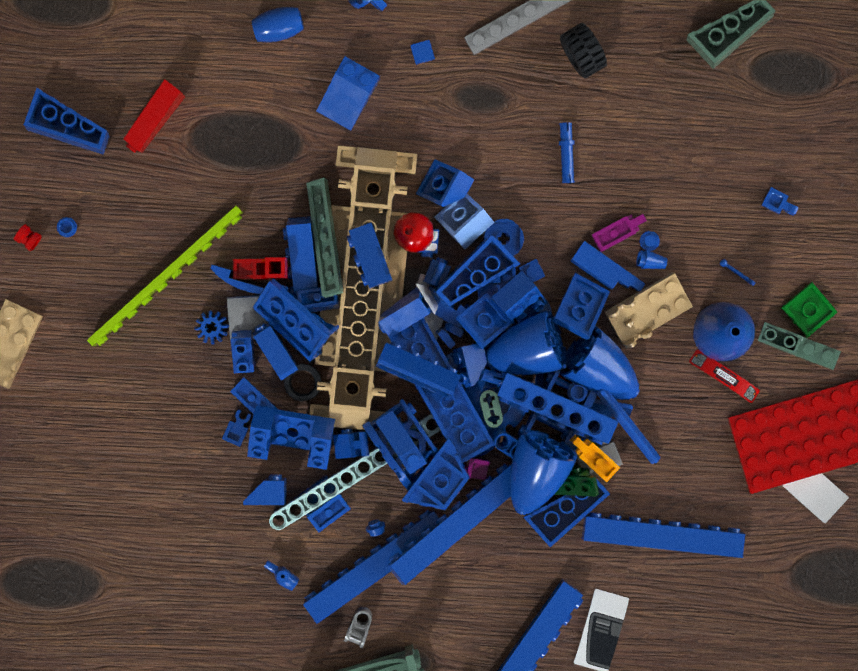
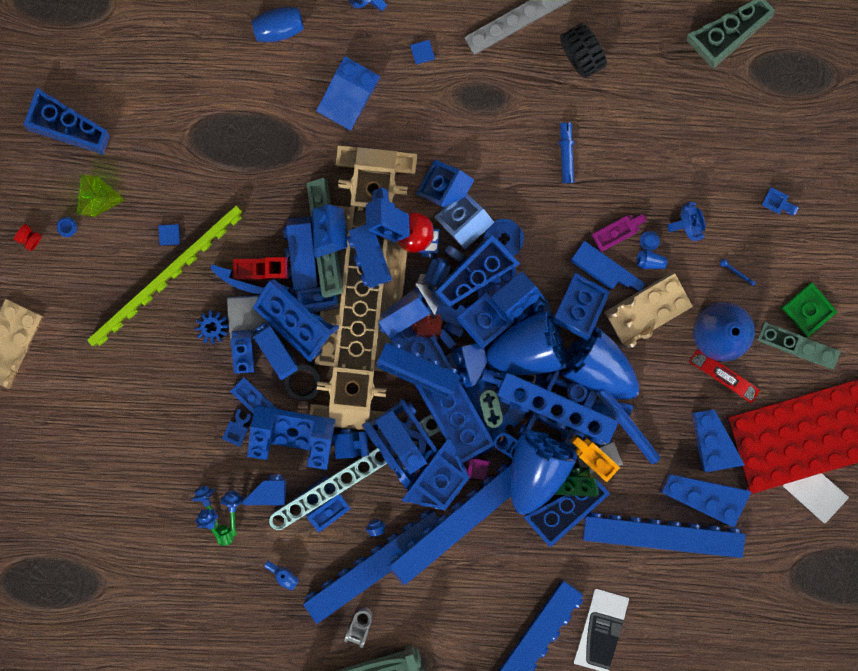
red slope [124,79,185,153] -> none
blue plate [518,259,545,282] -> none
none -> clear neon green slope [77,175,125,217]
none -> blue tile [159,224,180,246]
none -> blue plant [192,485,244,546]
none -> blue slope [311,204,348,258]
none -> blue hinge [366,187,410,243]
none -> clear red brick [412,314,441,337]
none -> medium blue tile [445,245,465,262]
none -> blue wedge [659,473,751,527]
none -> blue tile [667,201,706,241]
none -> blue wedge [691,409,744,472]

